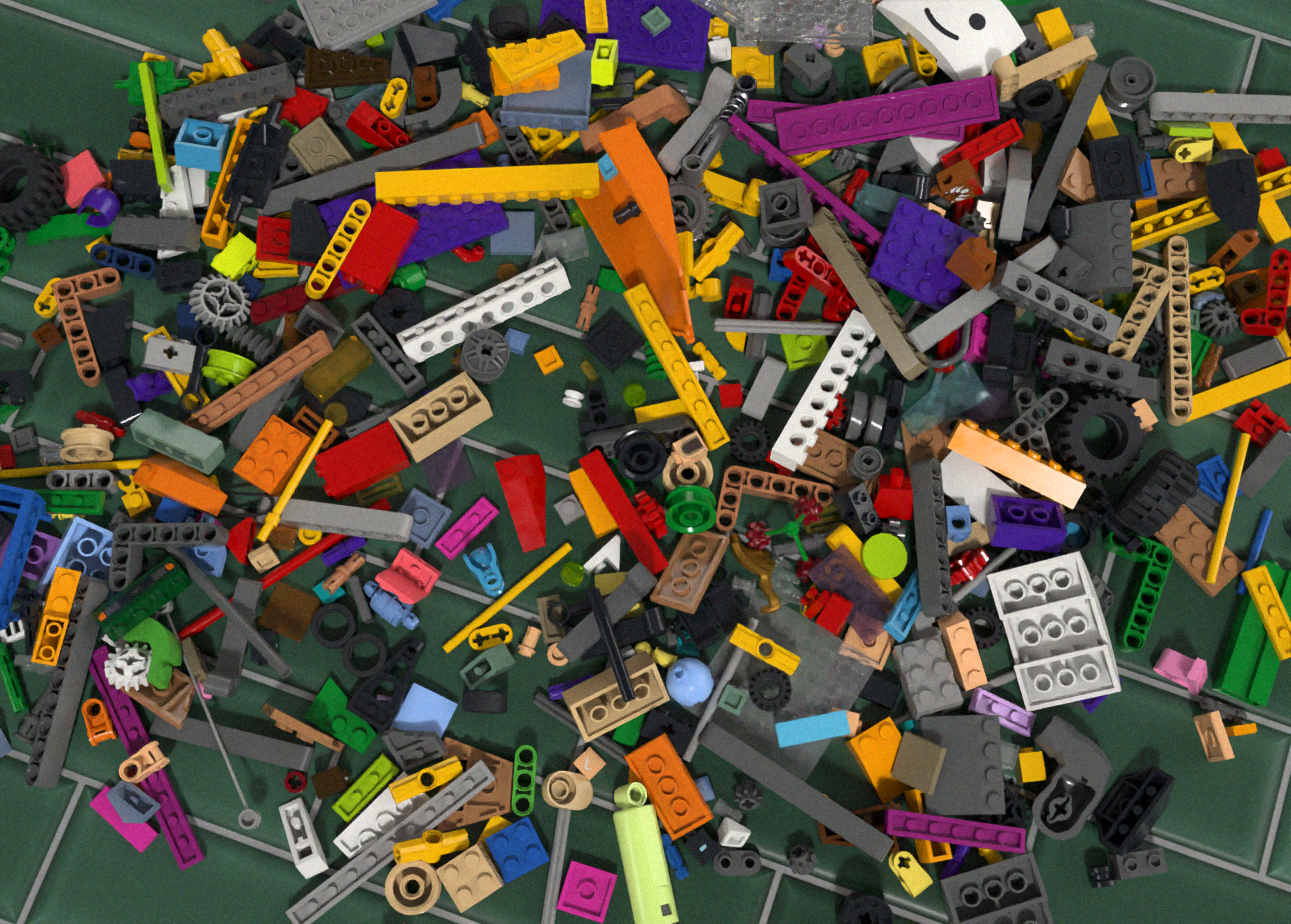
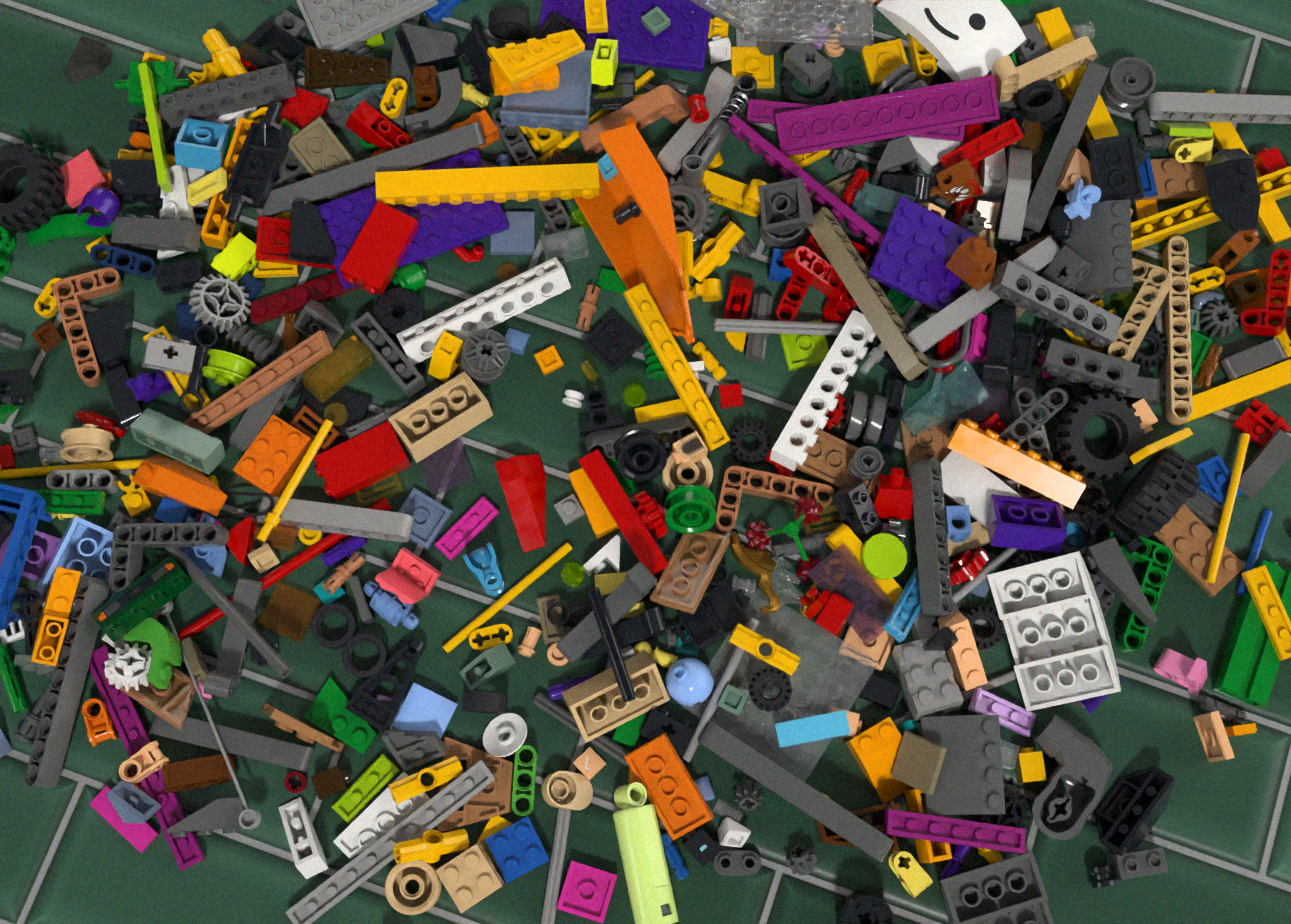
yellow beam [305,199,371,299] -> none
light grey beam [741,355,788,421] -> none
none -> clear smoke slope [63,36,112,84]
none -> reddish brown beam [162,753,236,793]
none -> dark grey slope [166,797,243,838]
none -> light yellow tile [187,167,227,206]
none -> yellow slope [428,331,464,383]
none -> white dish [483,713,527,757]
none -> red bush [687,94,710,124]
none -> black slope [922,627,959,651]
none -> red tile [978,412,1007,435]
none -> light blue hips [1064,179,1101,220]
none -> dark grey wedge [1085,537,1158,629]
none -> yellow tile [1129,427,1193,464]

